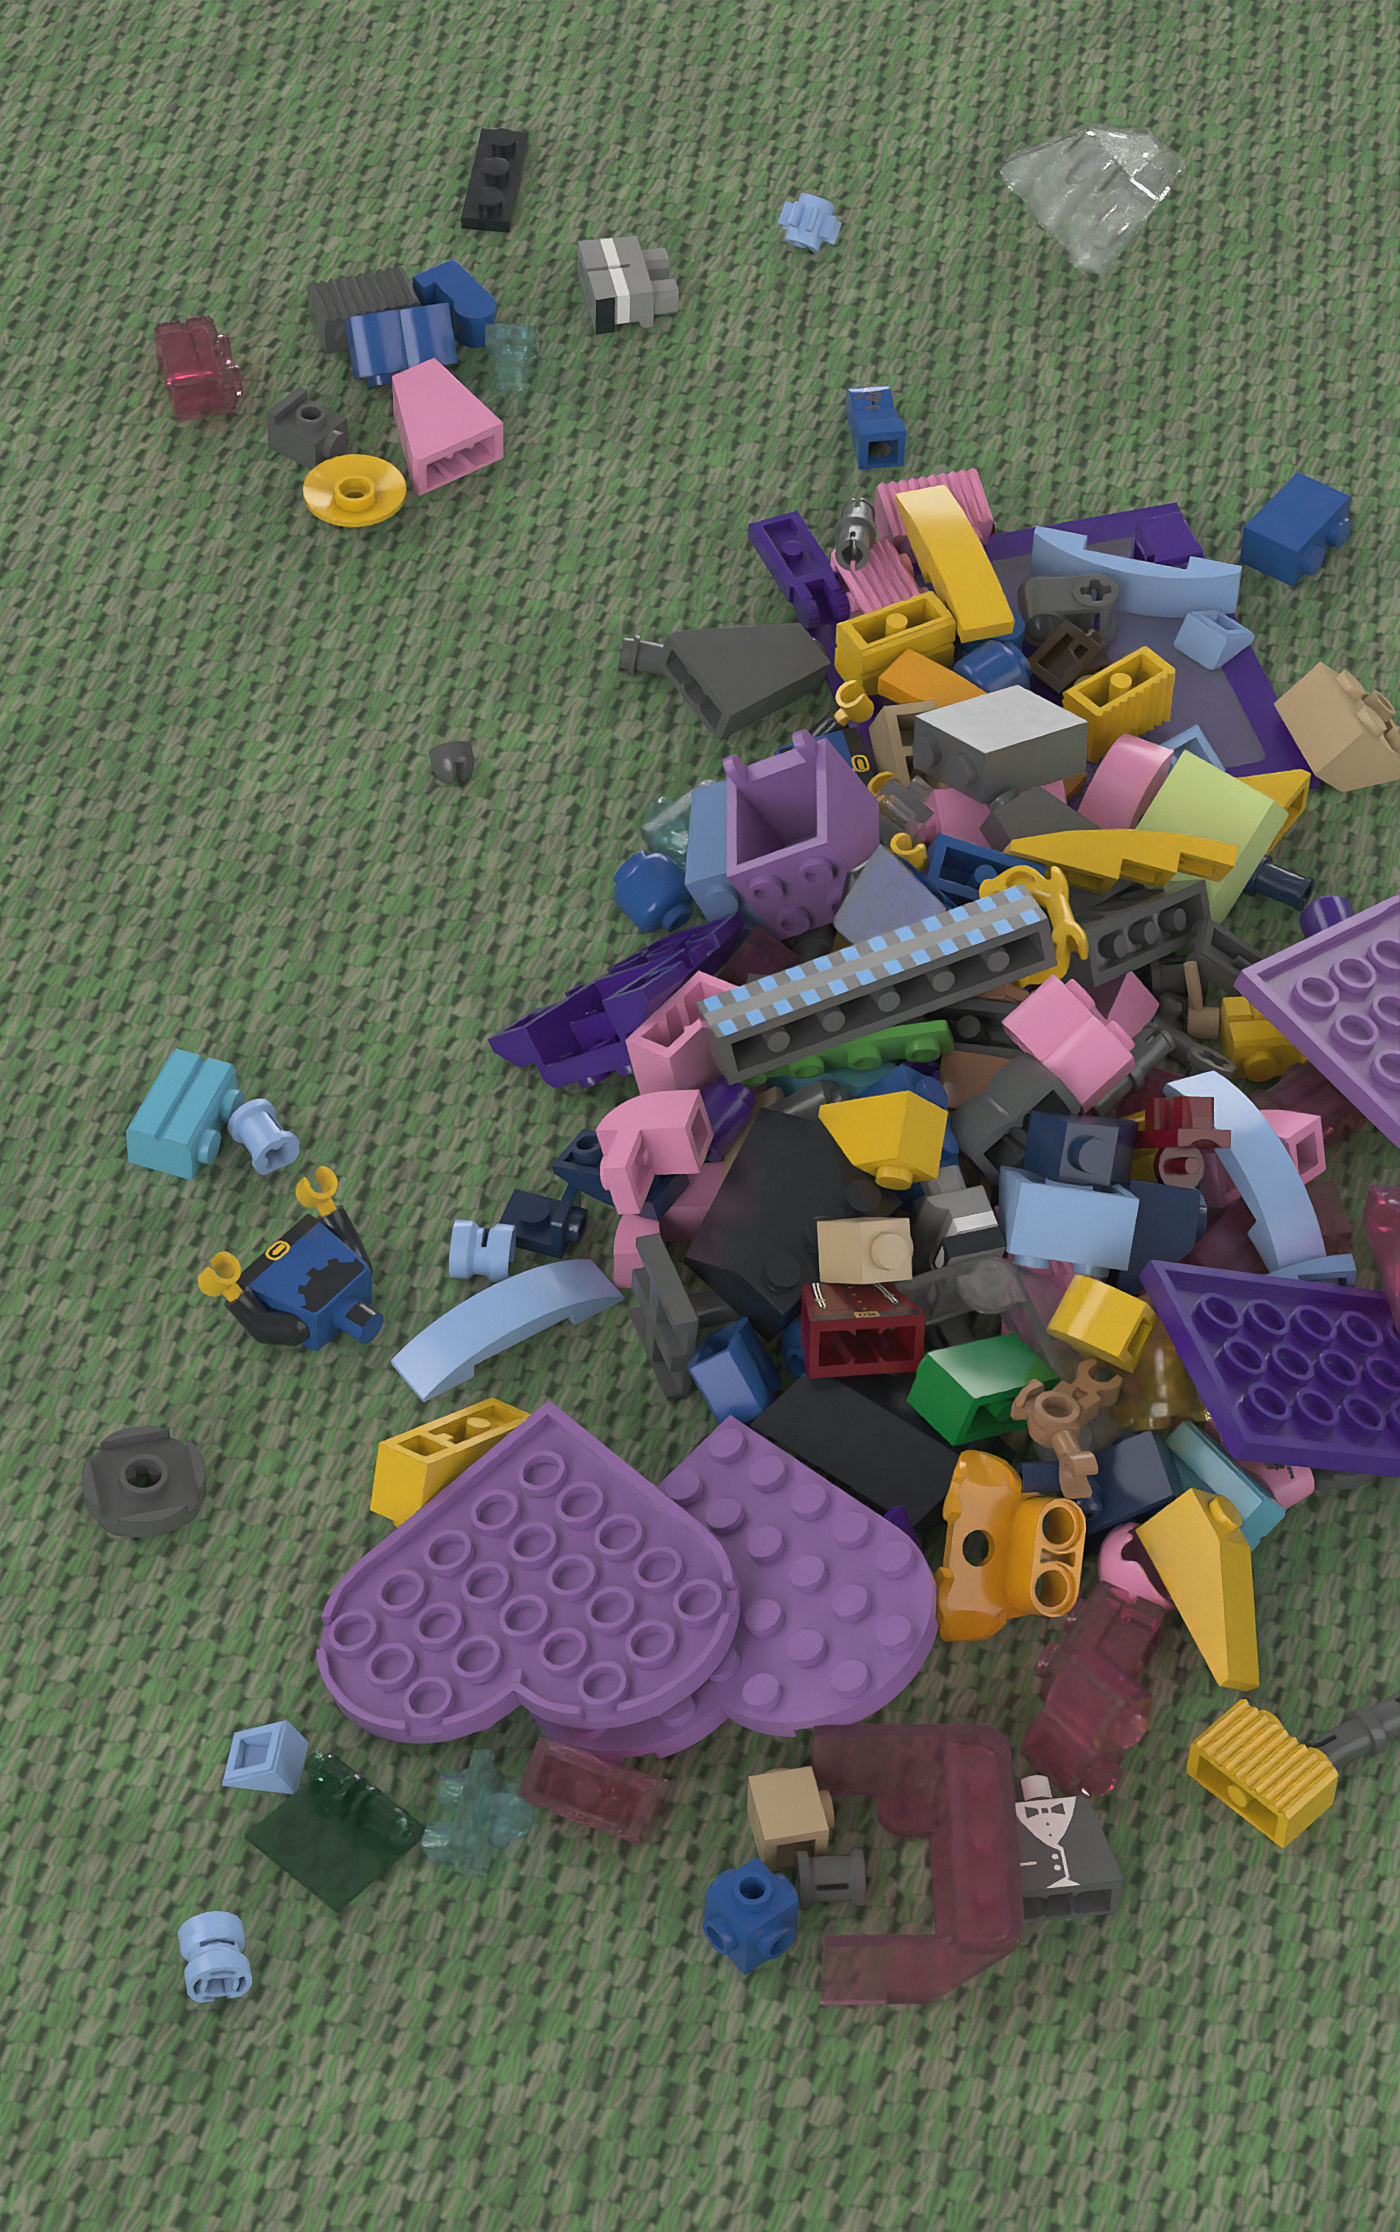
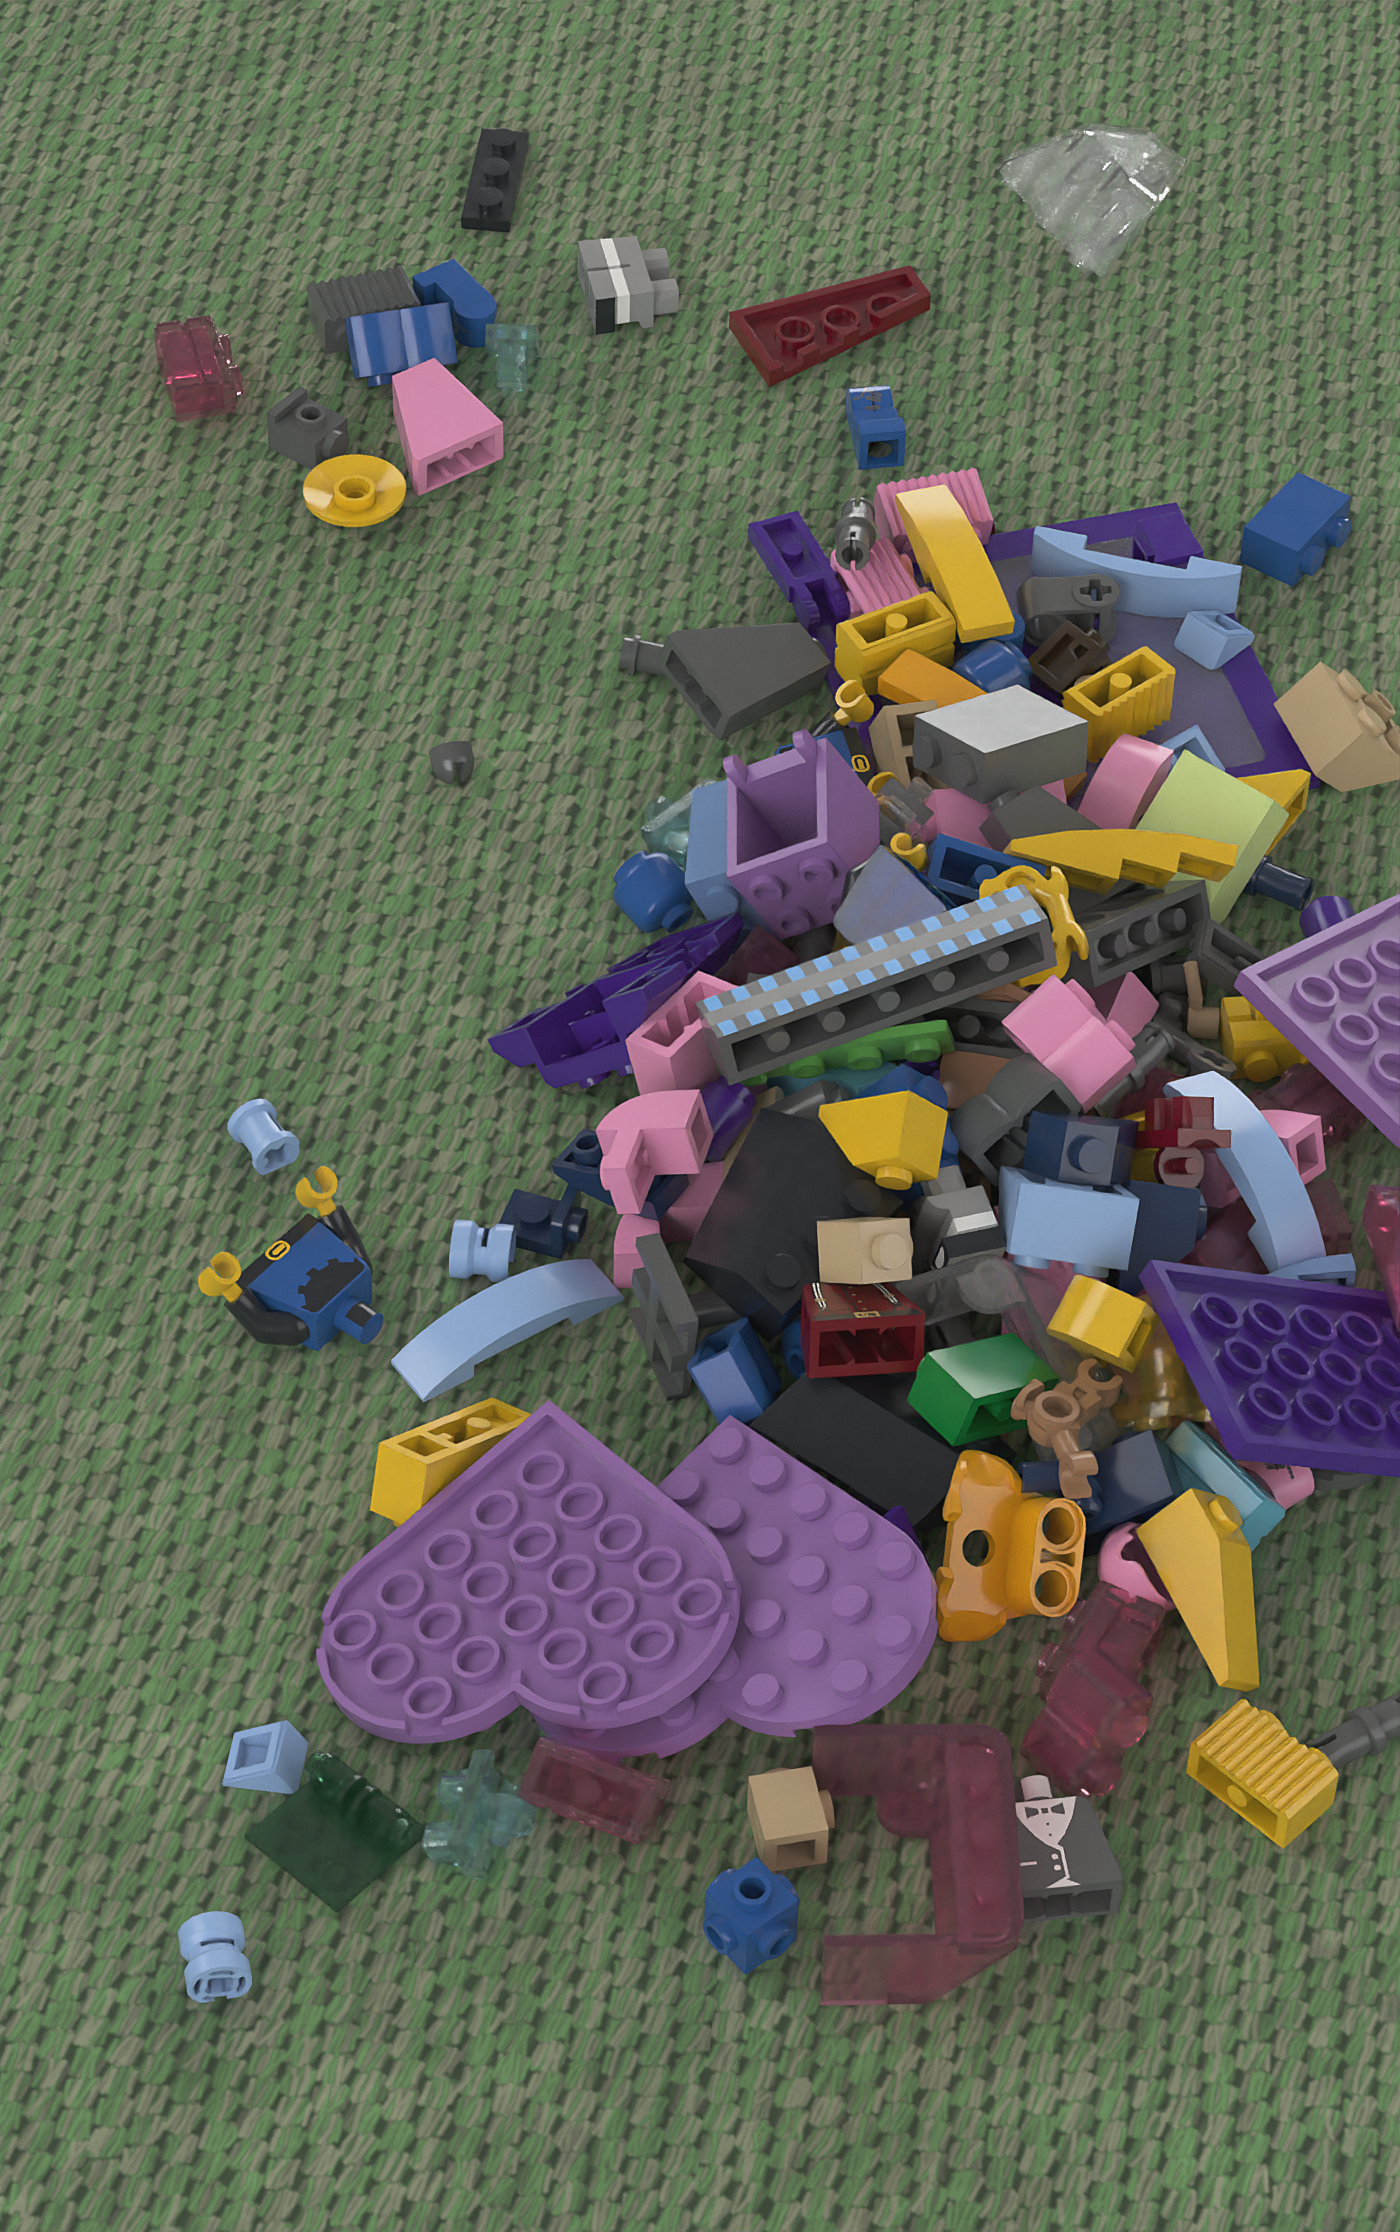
dark grey plate [82,1425,207,1538] -> none
medium azure brick [126,1048,244,1181] -> none
light blue gear [777,193,842,253] -> none
dark grey bush [795,1847,866,1910] -> none
none -> dark red wing [729,265,931,387]

